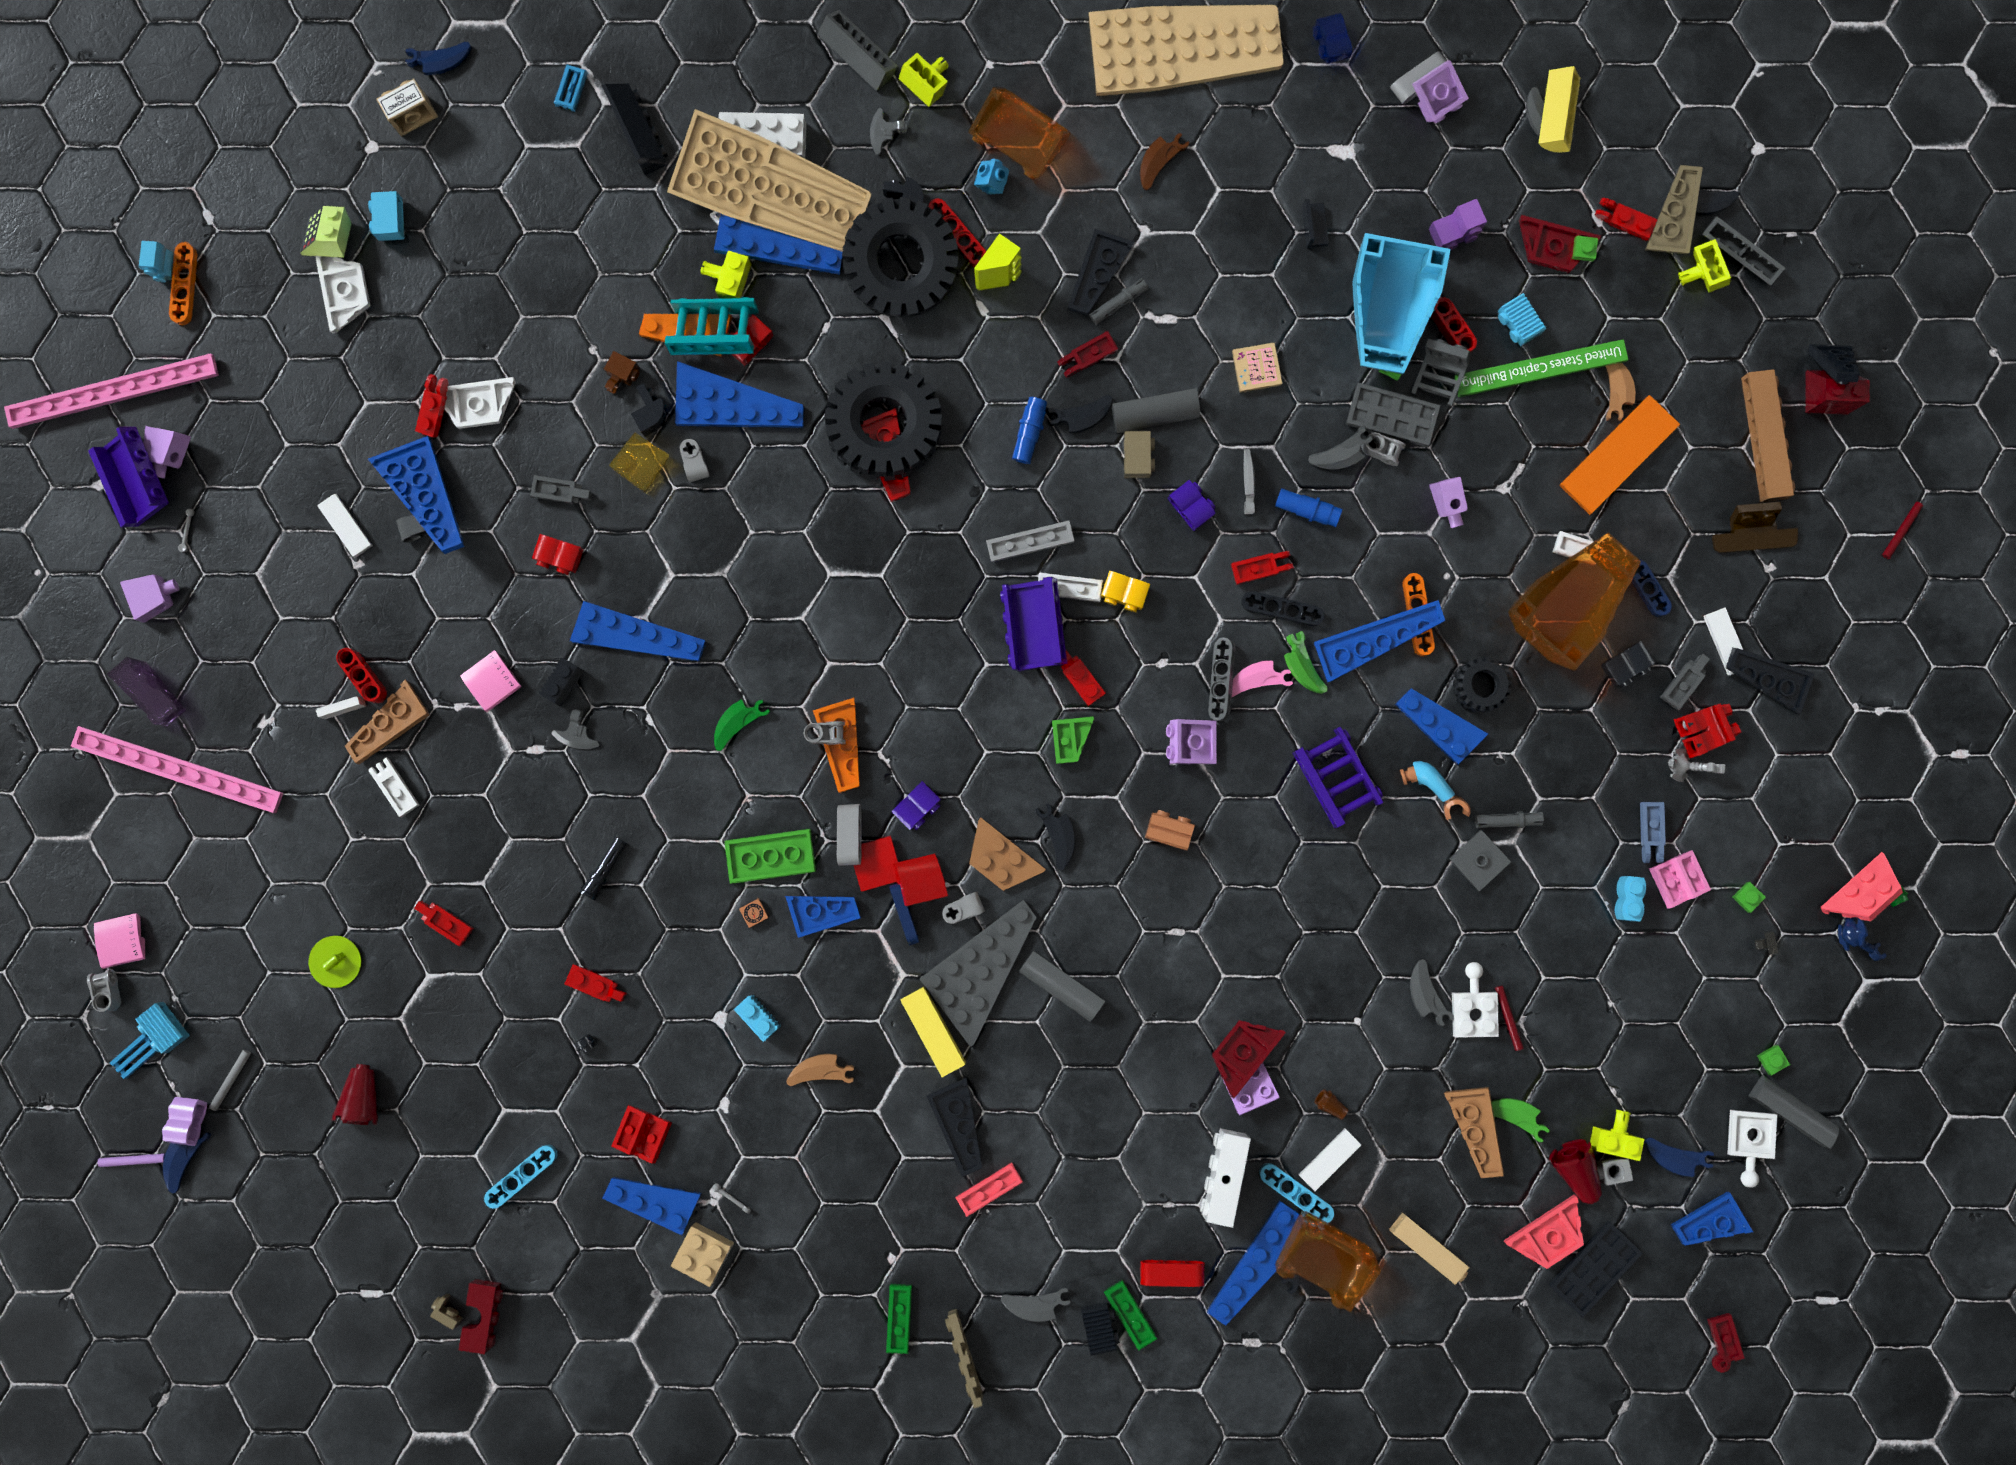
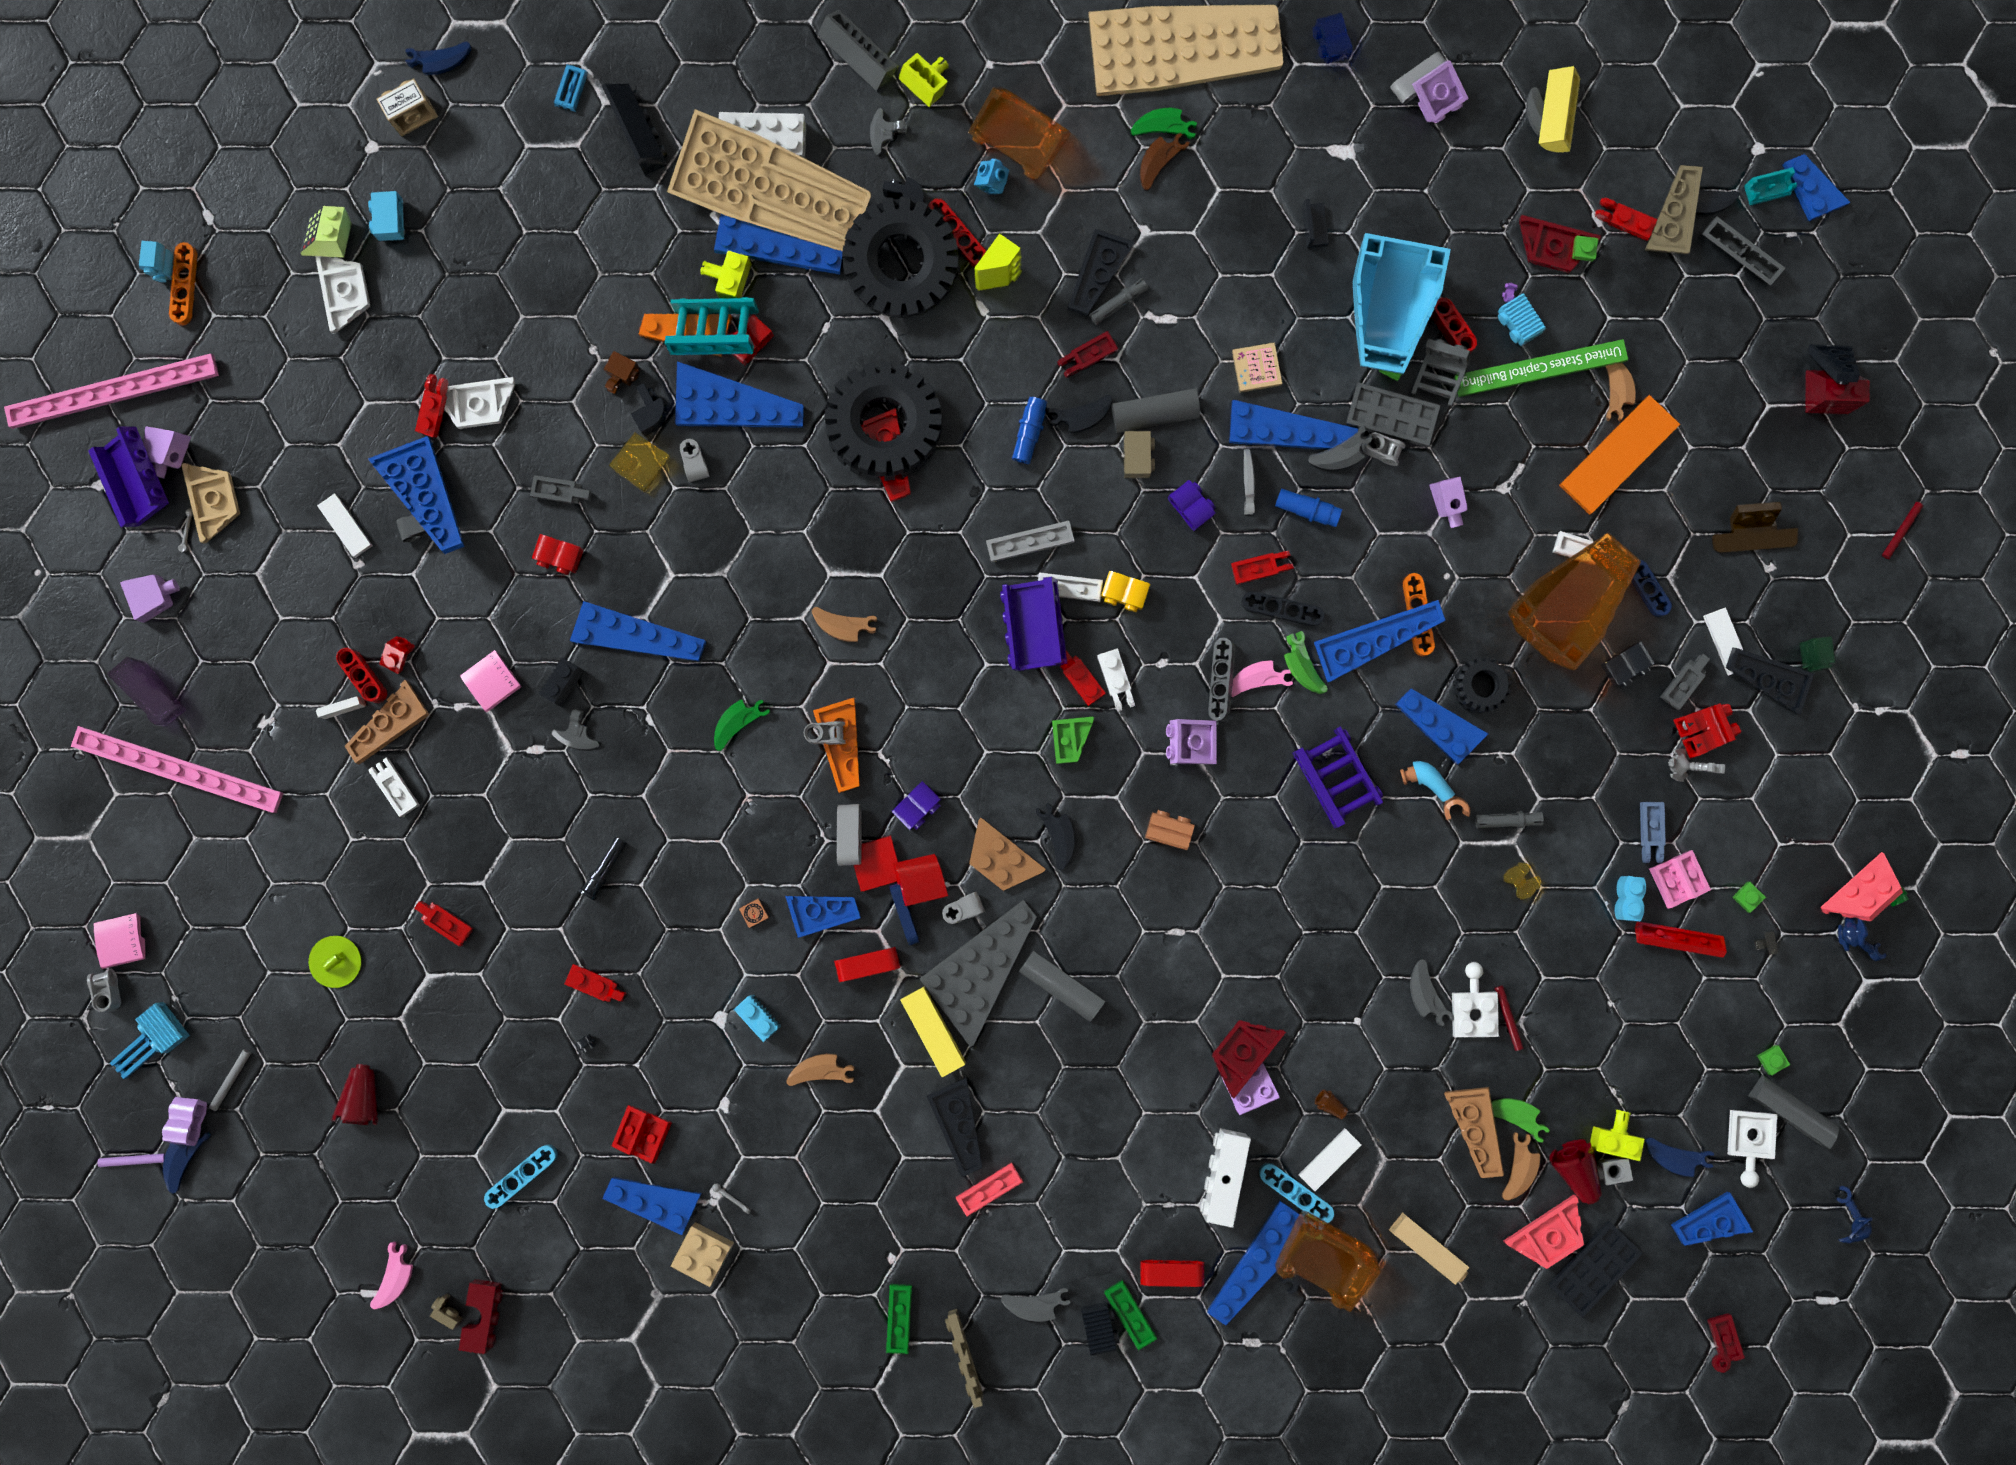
bright green tile [724,829,816,884] -> none
medium lavender brick [1429,199,1487,250] -> none
dark grey plate [1449,830,1511,891] -> none
neon yellow brick [1678,239,1731,293] -> none
medium nougat brick [1741,369,1795,503] -> none
none -> tan wing [181,463,240,544]
none -> bright pink piece [370,1242,413,1309]
none -> red bracket [379,636,415,674]
none -> medium nougat piece [812,607,877,642]
none -> red beam [834,947,900,982]
none -> white hinge [1097,648,1135,711]
none -> green piece [1131,108,1197,139]
none -> blue wing [1229,400,1358,450]
none -> medium lavender piece [1502,283,1518,303]
none -> medium nougat piece [1502,1132,1540,1200]
none -> clear yellow piece [1504,863,1541,899]
none -> red plate [1635,921,1727,958]
none -> teal hinge [1744,167,1797,206]
none -> blue wing [1782,154,1850,221]
none -> clear green brick [1799,636,1836,672]
none -> dark blue piece [1837,1186,1873,1243]

